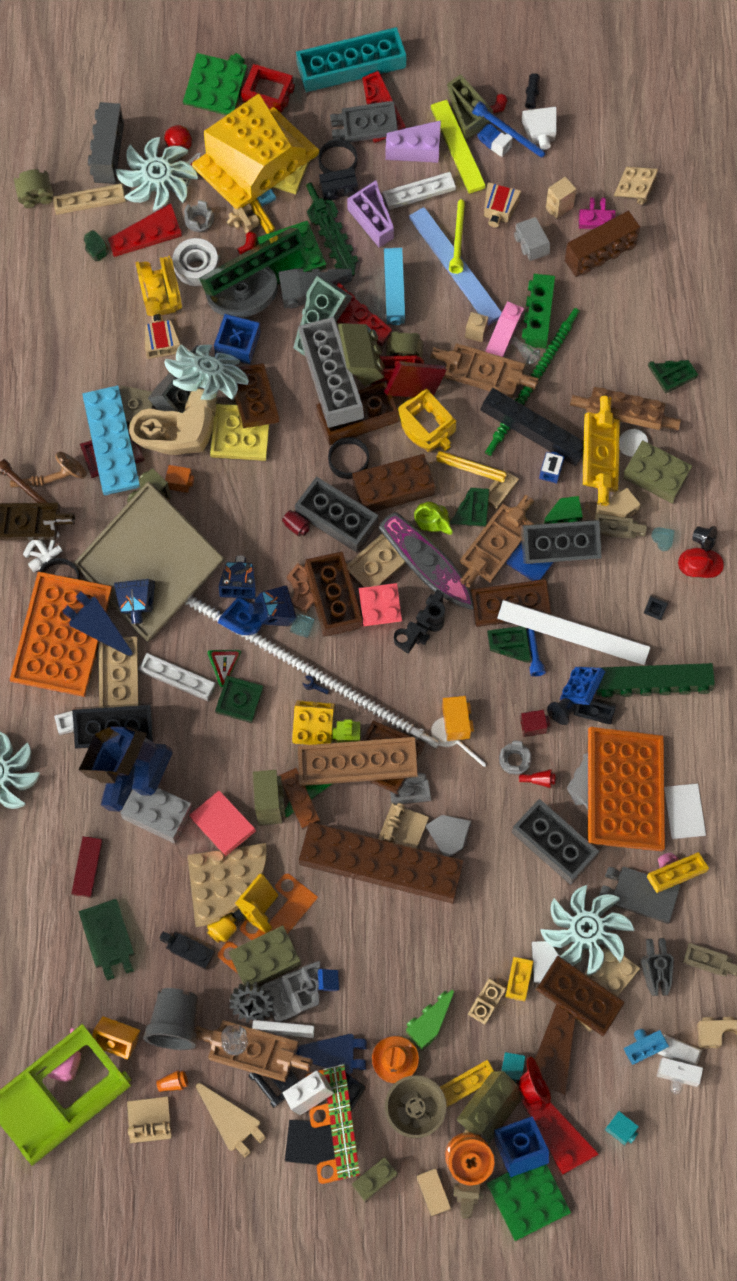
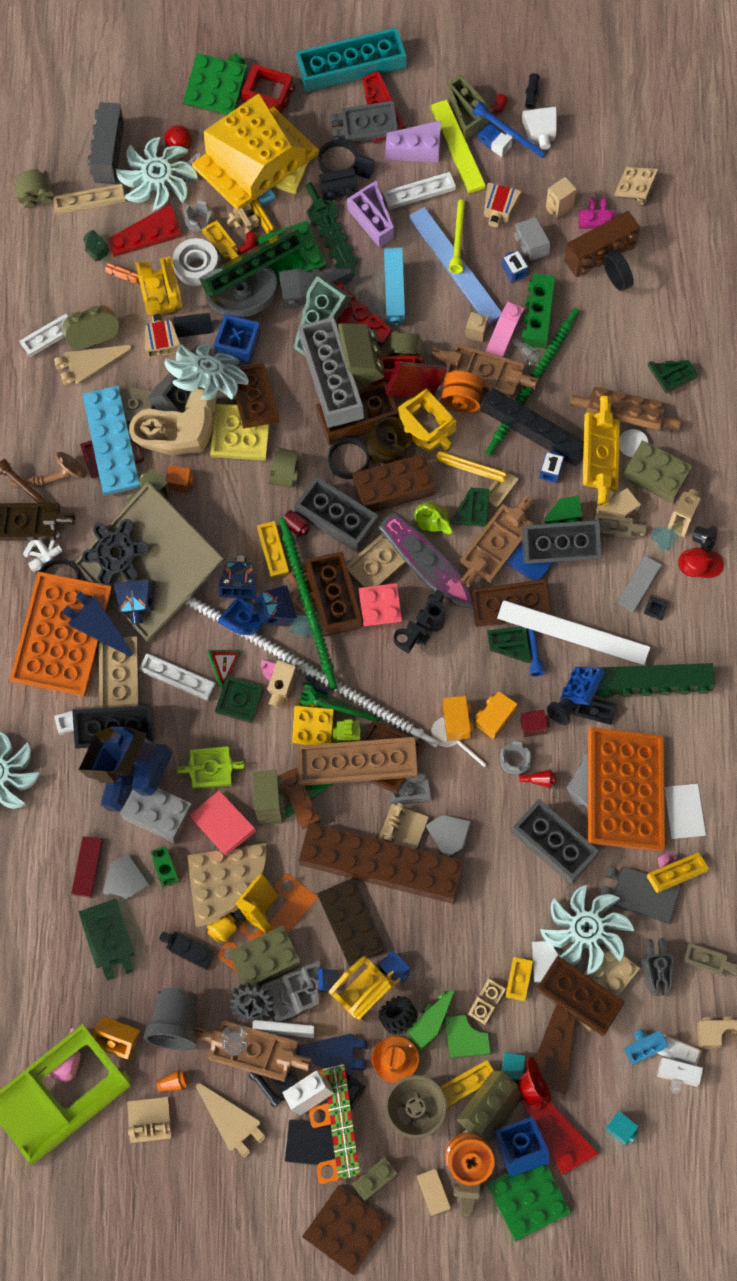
none -> white plate [20,314,68,357]
none -> tan flag [54,345,131,386]
none -> olive brick [62,305,119,350]
none -> black plate [82,519,149,585]
none -> light grey slope [103,853,149,900]
none -> orange axle [105,263,139,284]
none -> green leg [151,846,179,888]
none -> black slope [173,313,212,338]
none -> lime plate [177,746,244,789]
none -> yellow hinge [202,220,238,261]
none -> yellow plate [257,521,289,579]
none -> bright pink tile [261,659,276,682]
none -> tan torso [267,660,299,708]
none -> olive brick [269,447,301,488]
none -> green hose [279,517,338,690]
none -> green flag [300,683,380,722]
none -> reddish brown plate [302,1185,390,1275]
none -> dark brown plate [317,877,386,967]
none -> yellow animal [329,955,401,1022]
none -> black slope [354,155,374,179]
none -> dark brown wheel [366,416,412,464]
none -> blue brick [378,950,410,983]
none -> black tyre [378,996,418,1035]
none -> orange wheel [440,371,484,413]
none -> bright green tile [445,1015,490,1059]
none -> light orange brick [475,691,517,739]
none -> brick [502,250,529,283]
none -> black tyre [603,250,634,291]
none -> light grey tile [617,556,661,613]
none -> tan torso [667,489,701,537]

